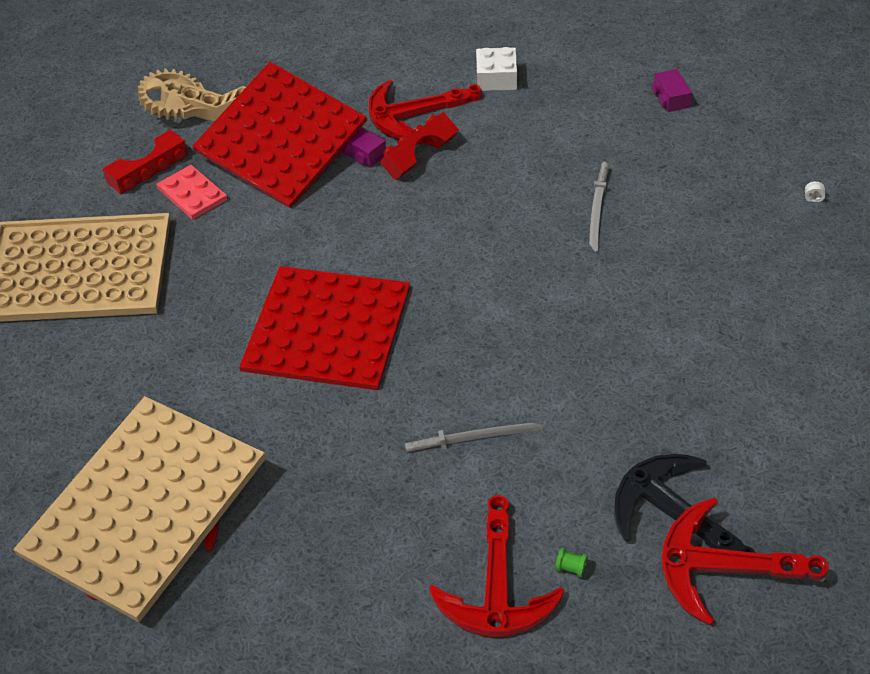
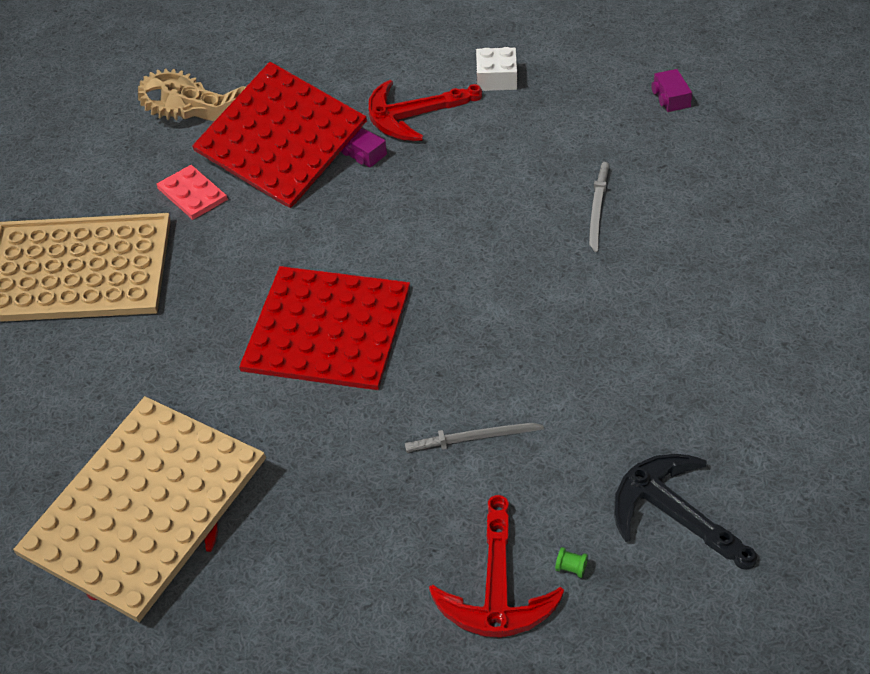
red arch [102,129,188,194] -> none
red arch [380,111,459,180] -> none
red piece [662,498,829,626] -> none
white bush [805,181,825,202] -> none

